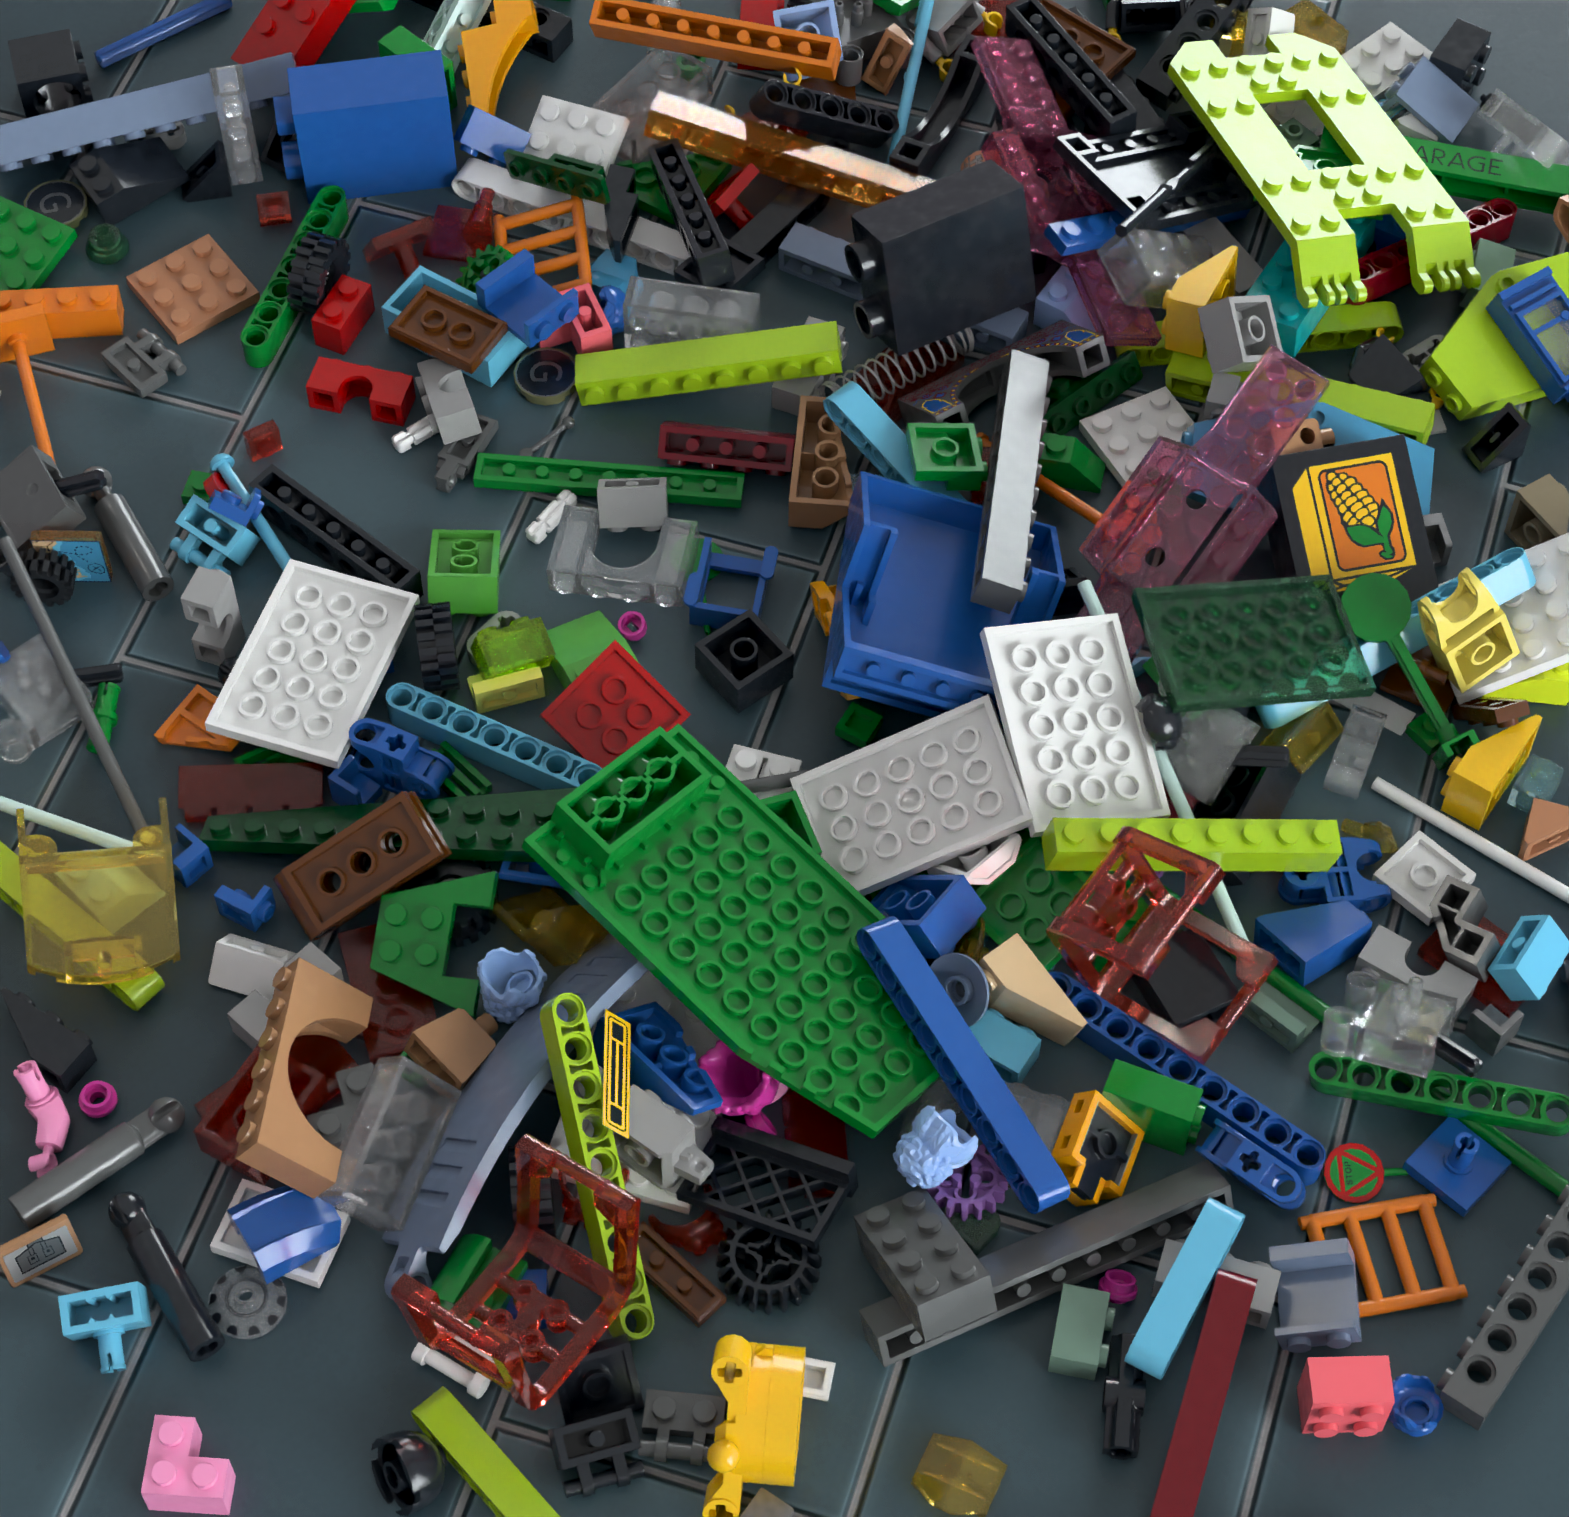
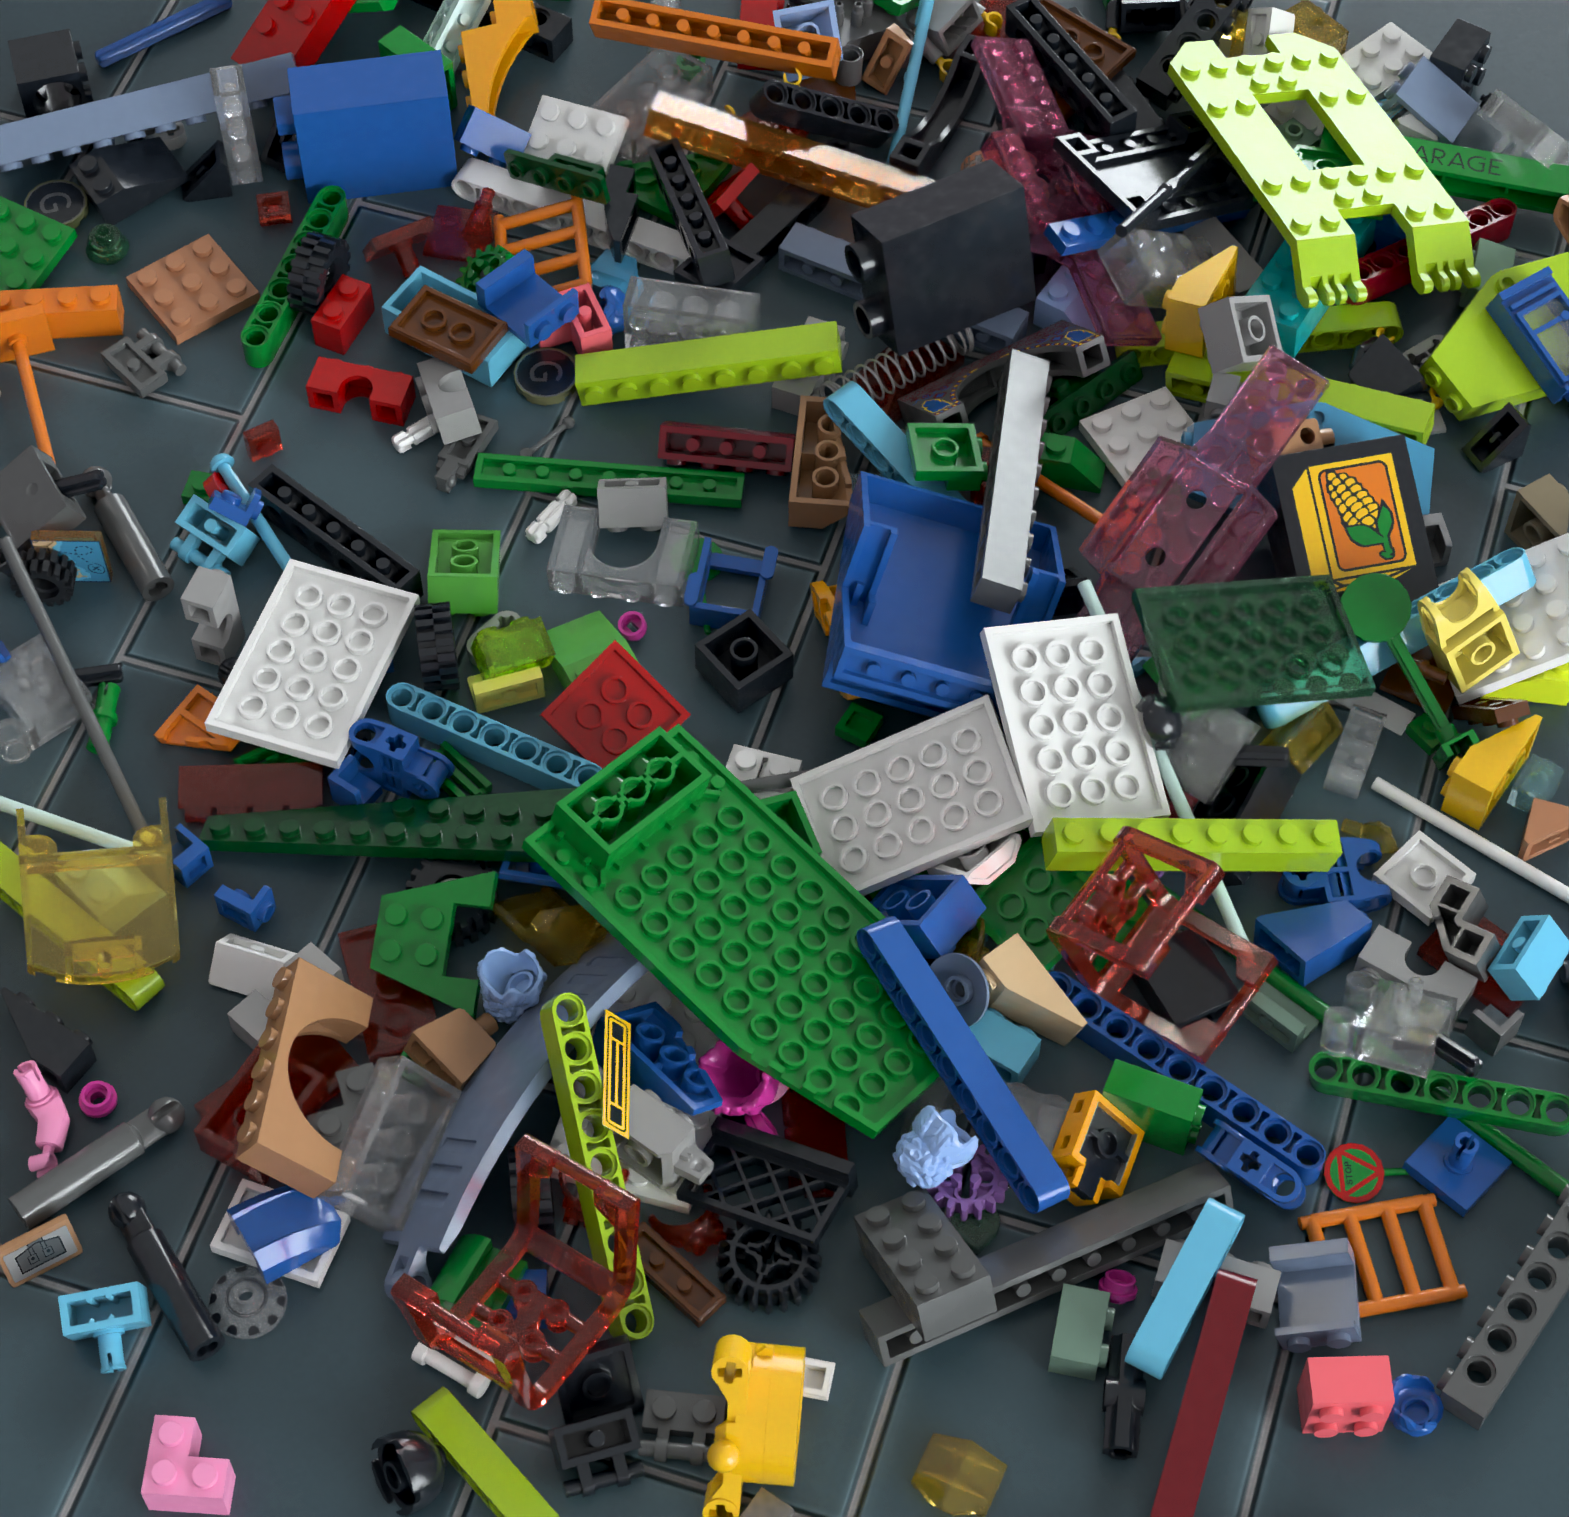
reddish brown hinge [273,791,452,942] -> none

